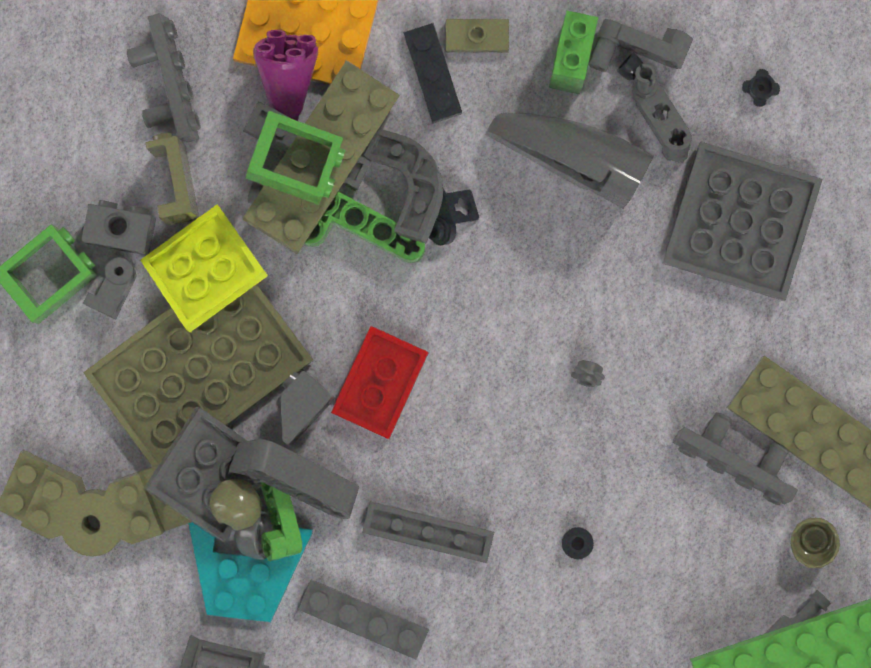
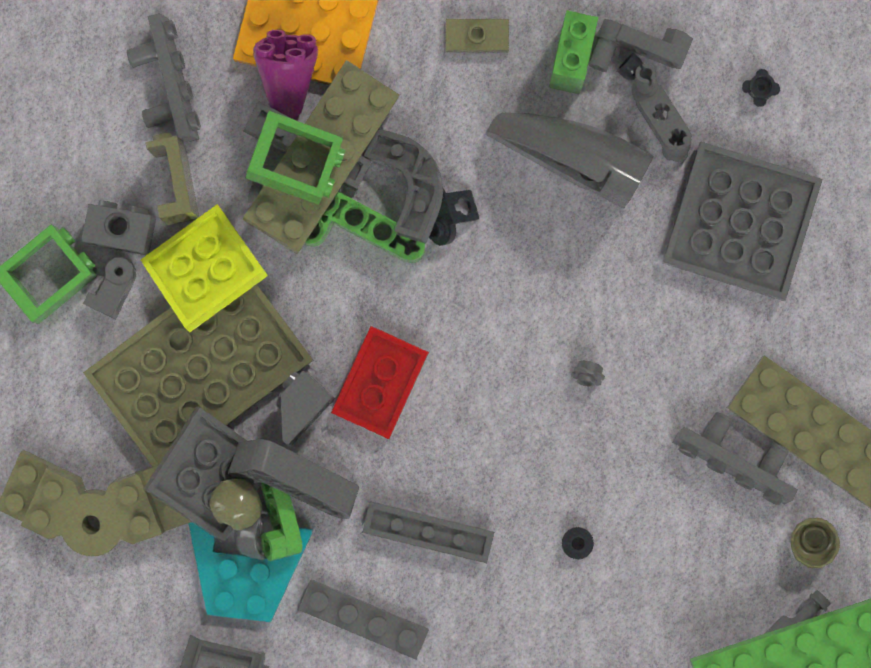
black plate [403,23,462,124] -> none

